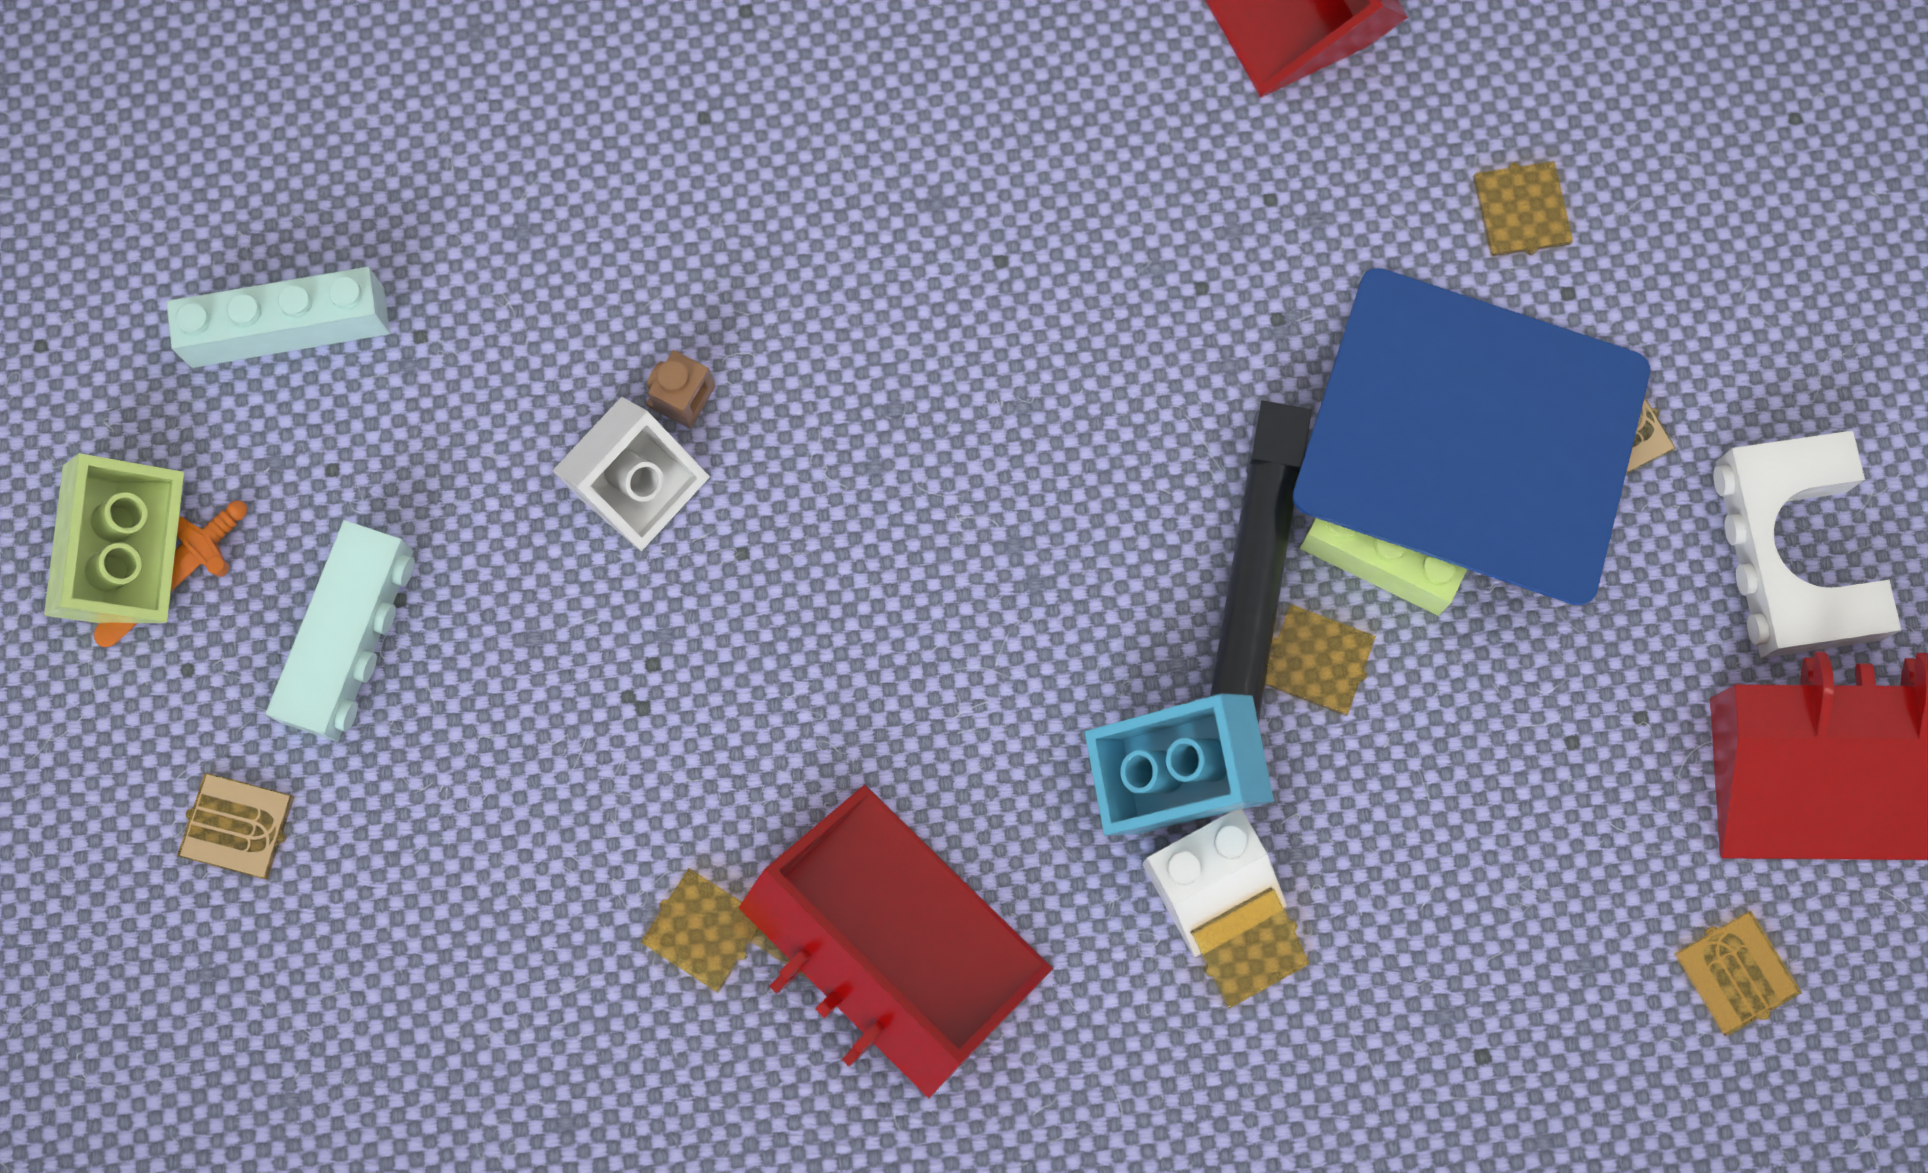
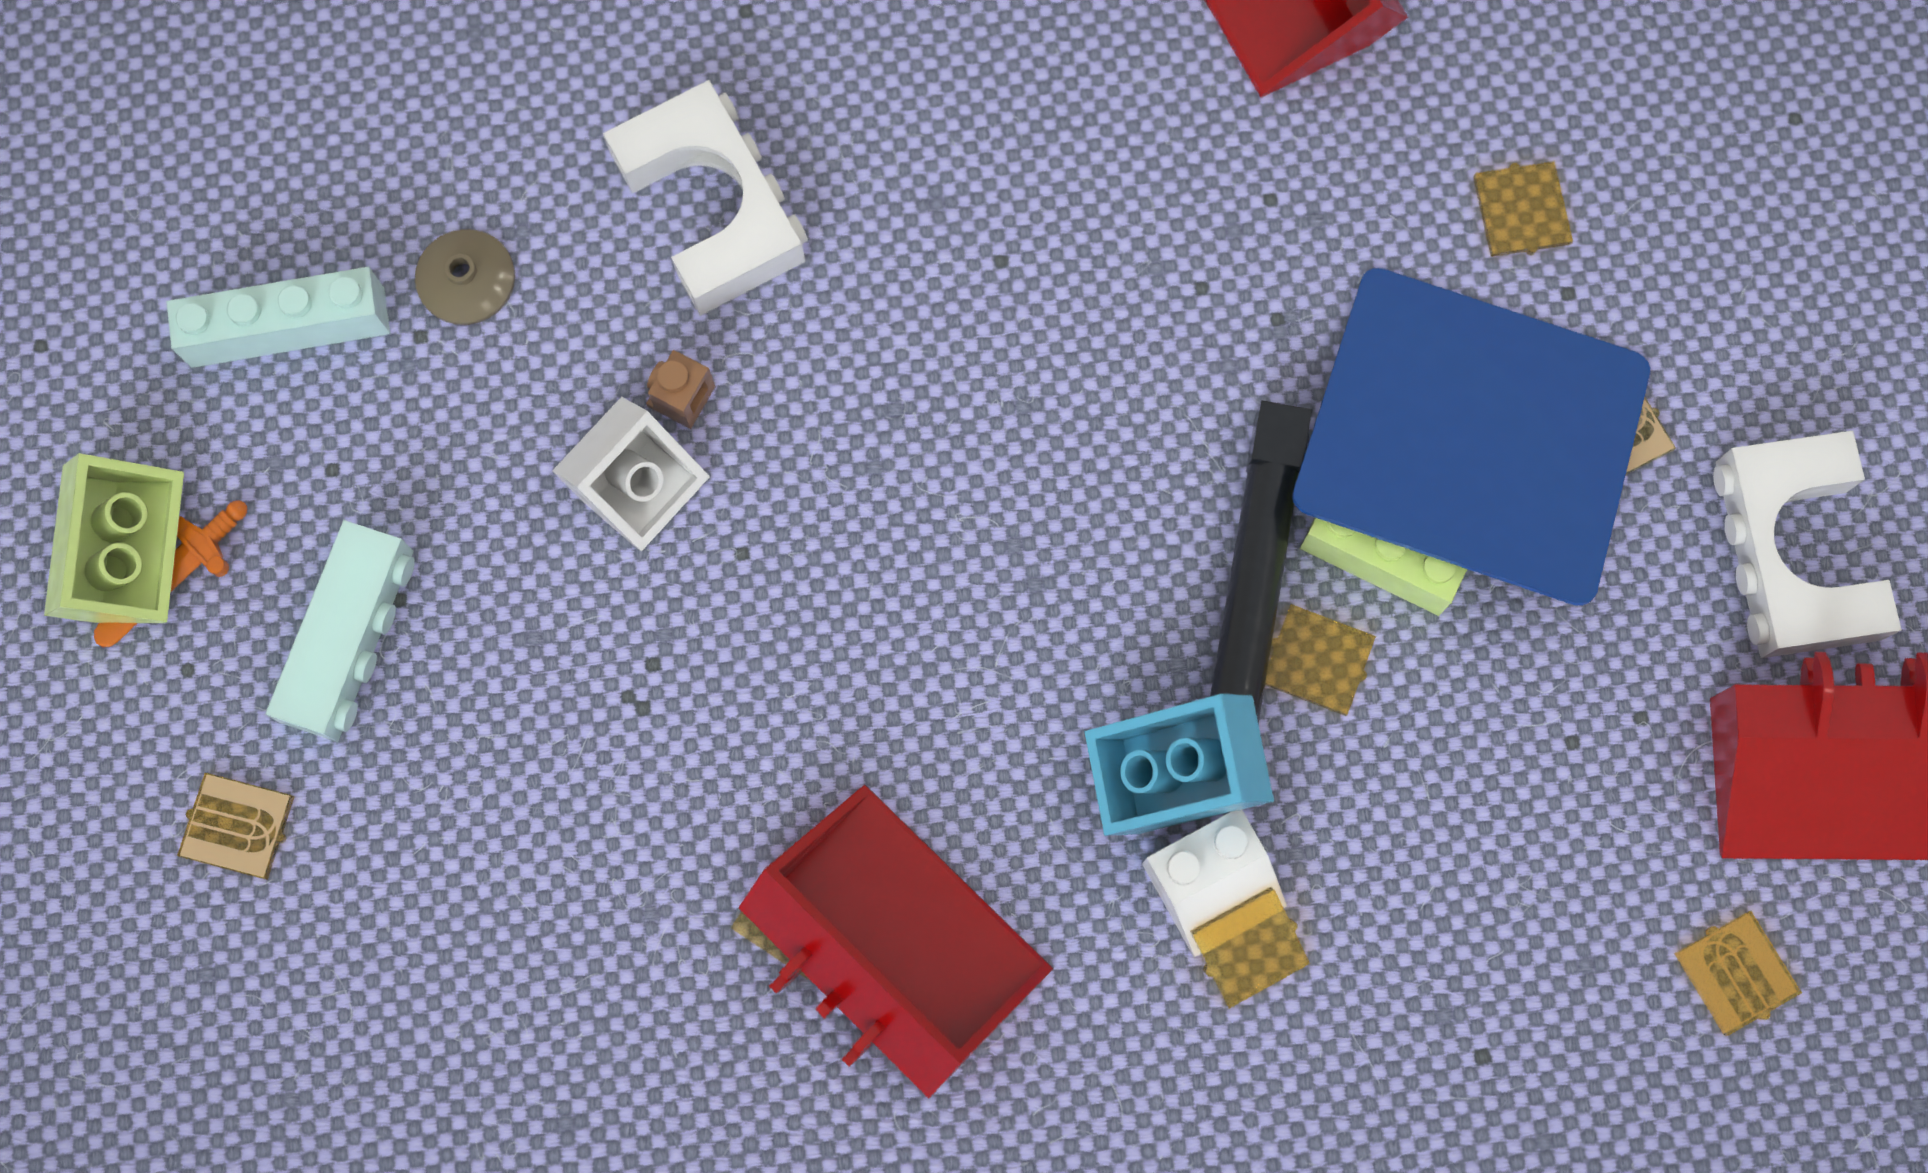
clear yellow piece [640,868,759,993] -> none
none -> dark tan dish [415,229,515,325]
none -> white arch [603,80,808,316]

